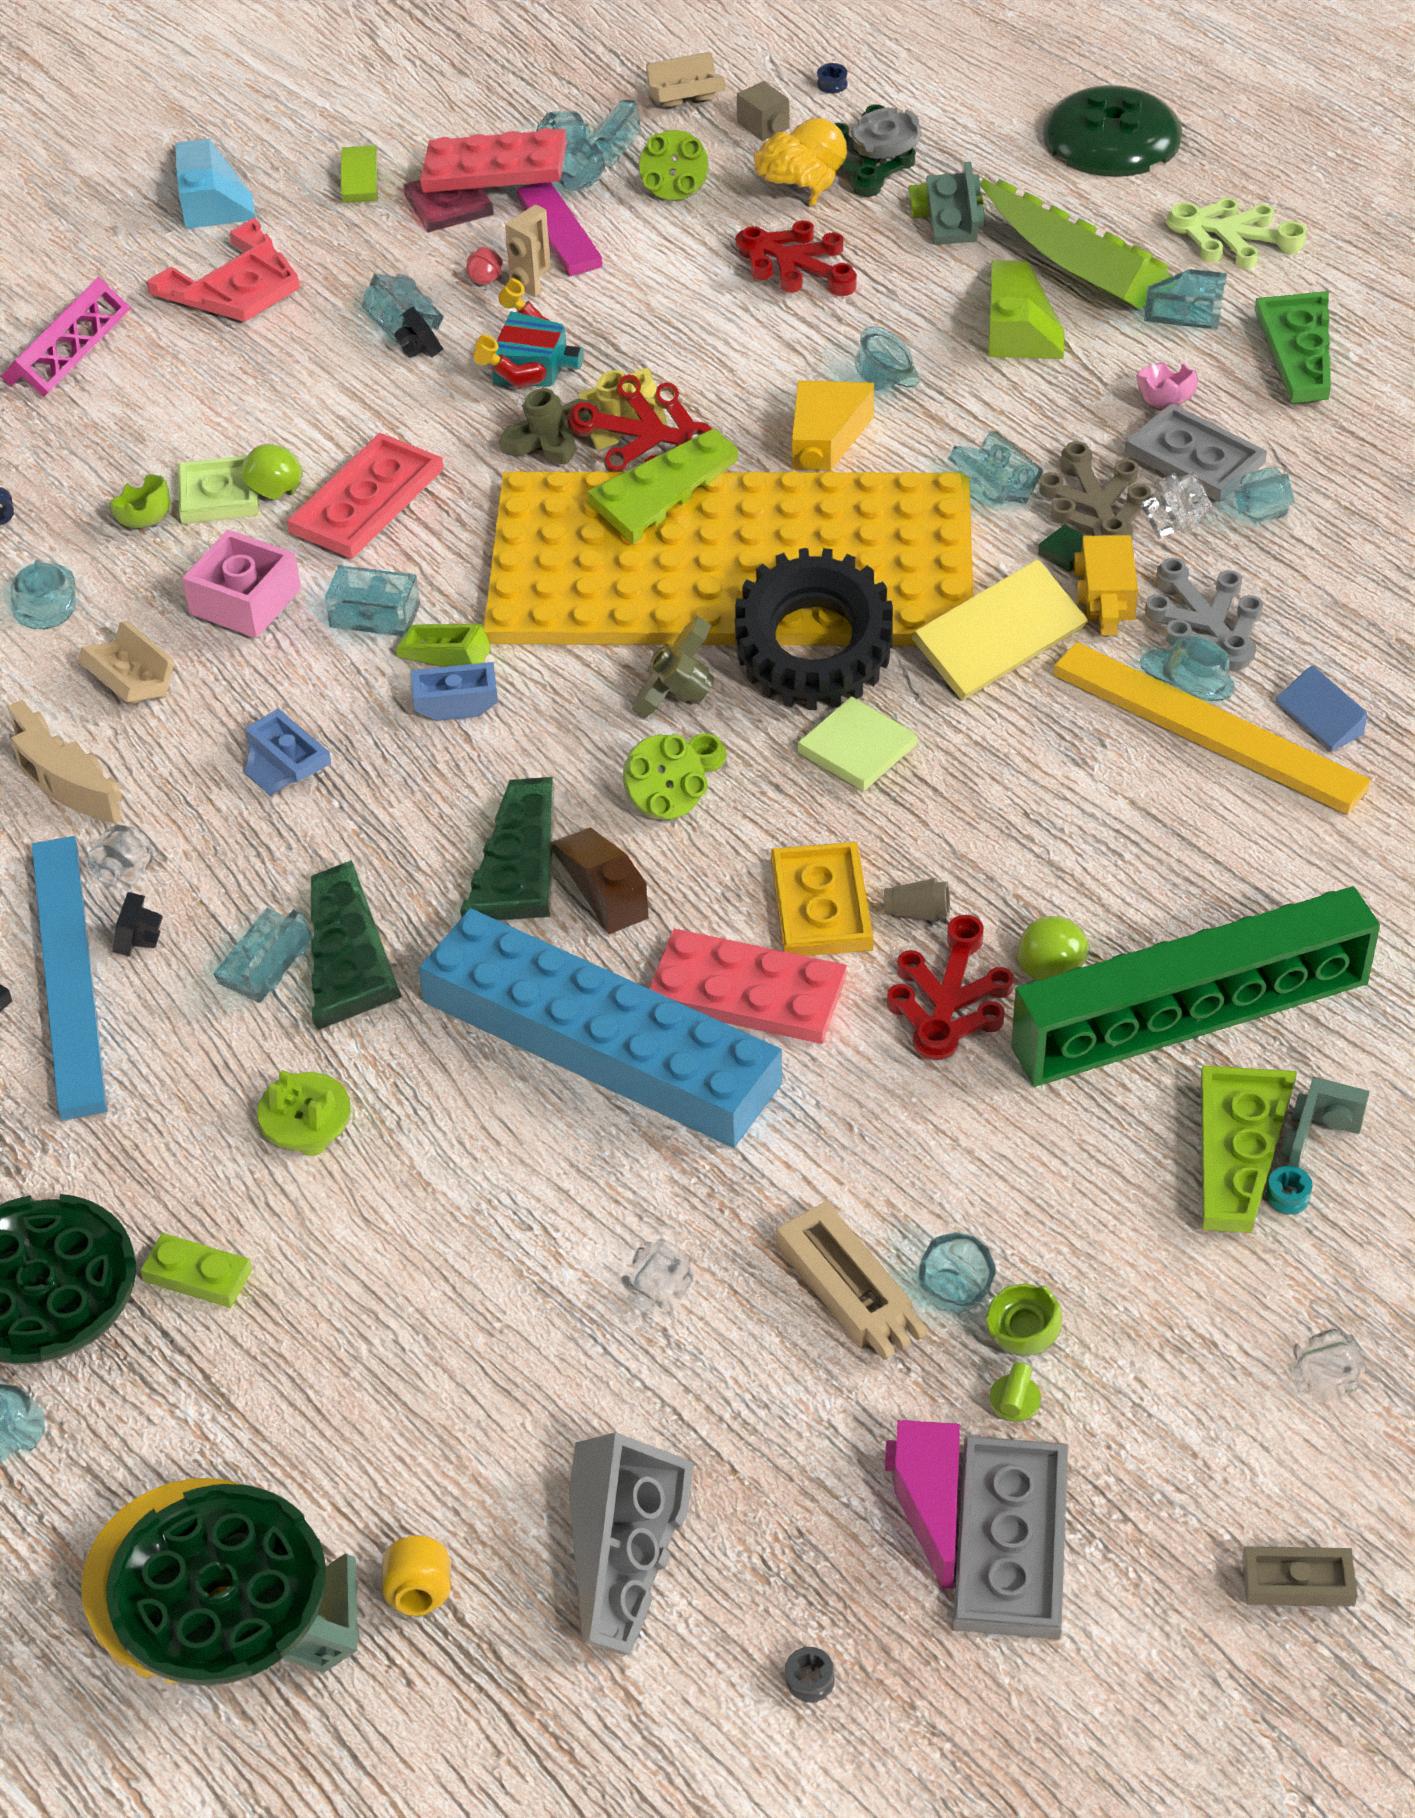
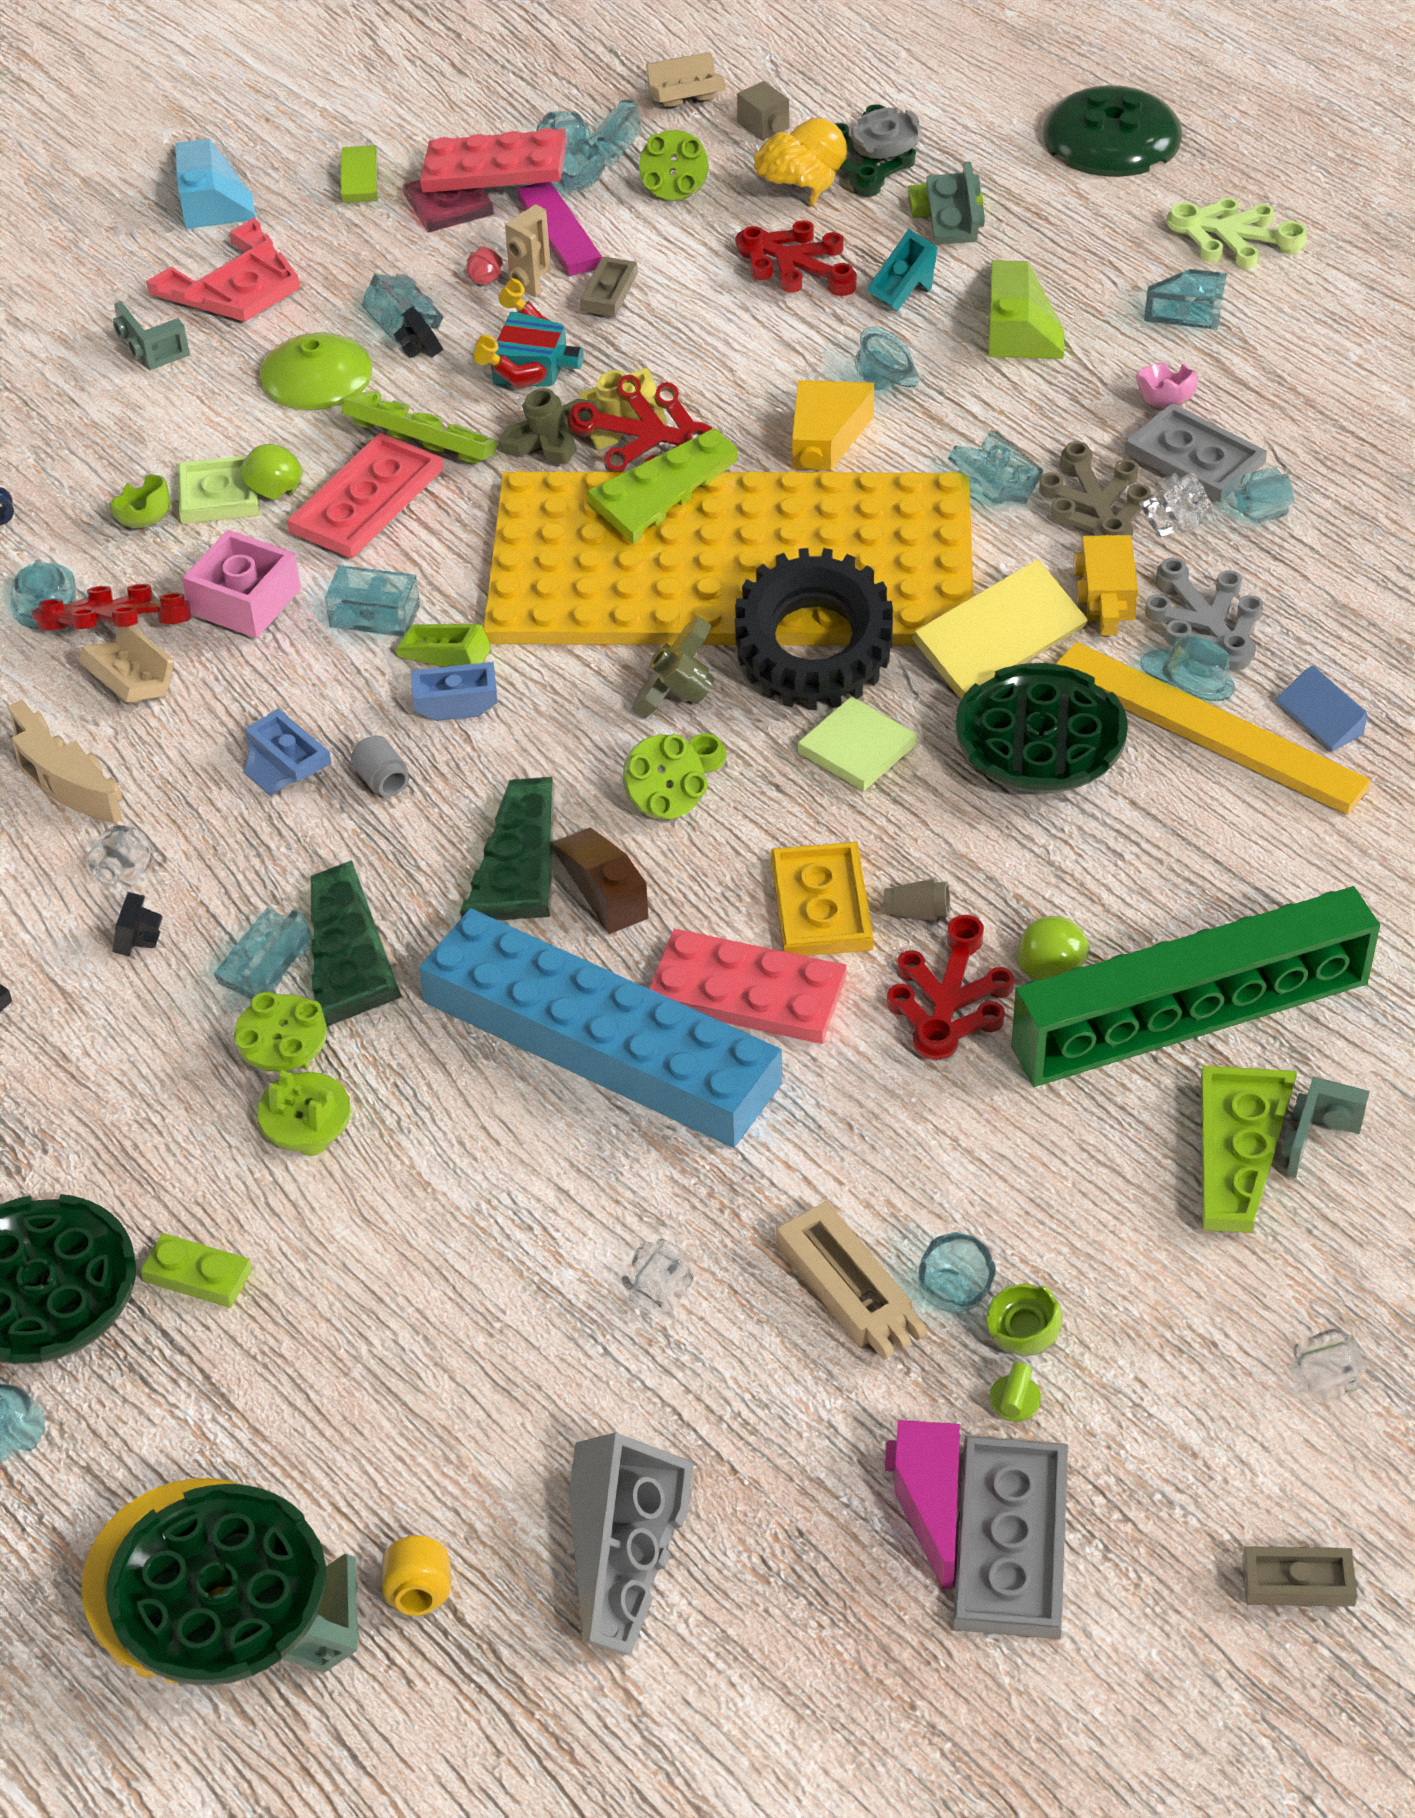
fence [1,277,131,397] -> none
dark azure tile [32,836,108,1121] -> none
dark grey bush [785,1647,835,1703] -> none
dark blue bush [817,63,848,94] -> none
lime wedge [980,178,1178,309] -> none
dark green tile [1038,524,1084,572] -> none
bright green wing [1255,291,1331,403] -> none
teal bush [1266,1166,1313,1215] -> none
none -> red plant [31,584,191,631]
none -> sand green bracket [112,301,190,370]
none -> lime plate [234,992,327,1072]
none -> lime dish [260,332,372,410]
none -> lime wing [341,390,498,463]
none -> light grey brick [351,735,409,797]
none -> dark tan plate [580,256,638,317]
none -> teal slope [866,229,937,311]
none -> dark green brick [956,663,1128,793]

